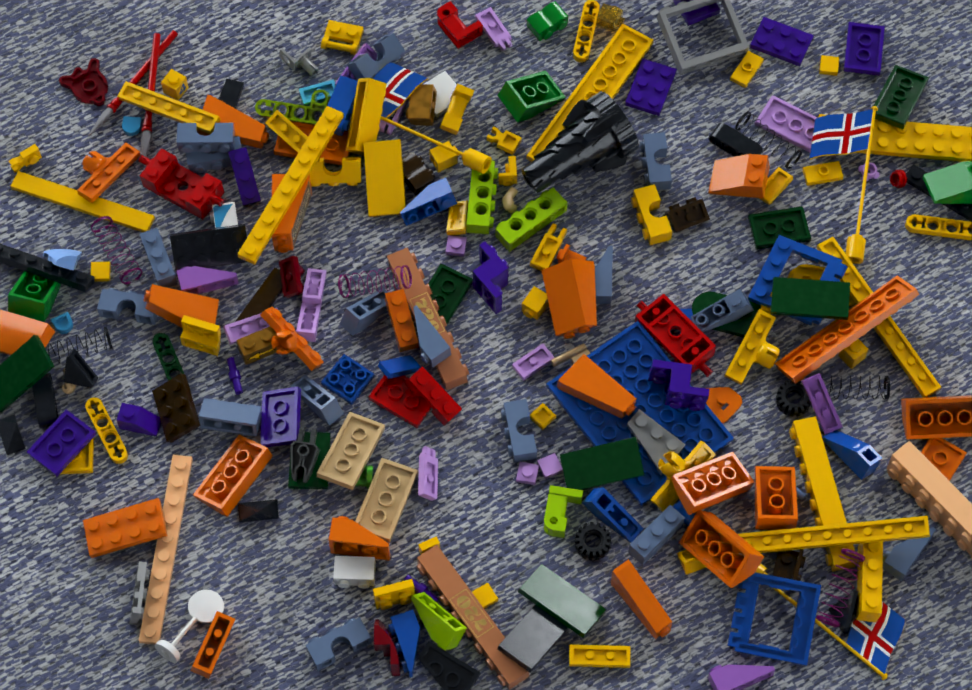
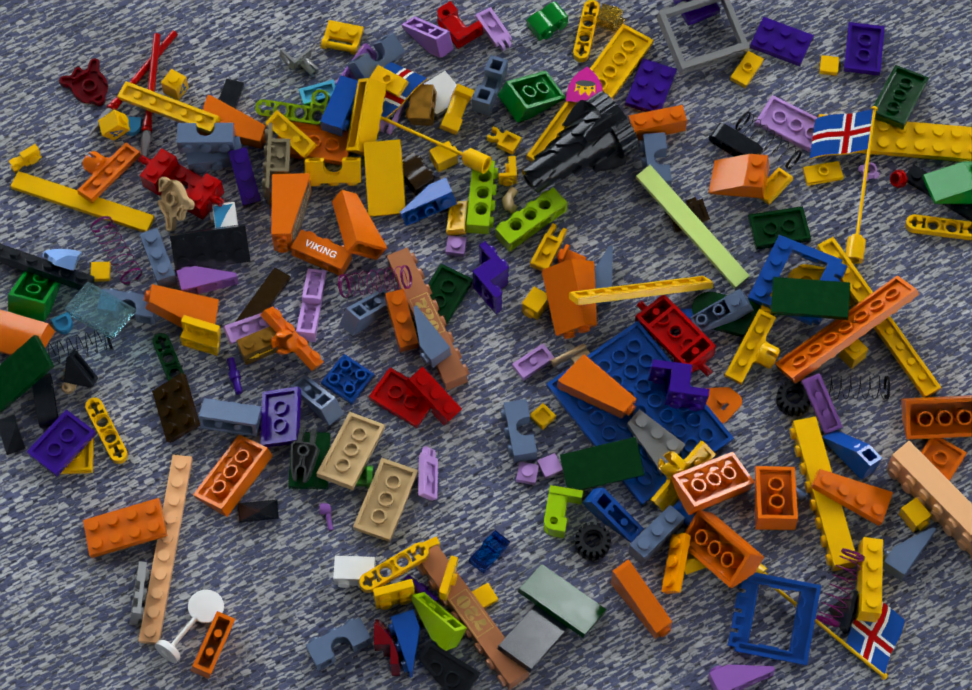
dark purple slope [116,403,161,437] -> none
yellow plate [237,106,344,265] -> none
dark red tile [279,256,305,298] -> none
orange slope [329,516,390,561] -> none
blue tile [378,355,421,379] -> none
yellow plate [569,644,630,668] -> none
yellow arch [631,184,672,245] -> none
yellow plate [738,516,930,553] -> none
dark brown bracket [772,549,806,592] -> none
none -> clear light blue piece [64,282,137,339]
none -> yellow brick [98,110,130,140]
none -> tan tile [158,177,195,232]
none -> dark tan bracket [262,123,291,205]
none -> orange brick [291,229,352,277]
none -> medium lavender hand [320,503,334,531]
none -> orange slope [332,190,387,260]
none -> yellow beam [359,542,429,593]
none -> yellow plate [369,65,409,98]
none -> medium lavender slope [401,16,454,58]
none -> yellow plate [439,555,458,601]
none -> clear blue slope [468,530,511,574]
none -> sand blue arch [472,55,508,116]
none -> dark pink sticker [566,67,603,102]
none -> yellow tile [569,276,713,305]
none -> orange brick [629,105,687,140]
none -> yellowish green tile [635,165,750,289]
none -> light orange plate [661,533,691,594]
none -> orange wing [811,469,893,526]
none -> yellow brick [898,497,932,533]

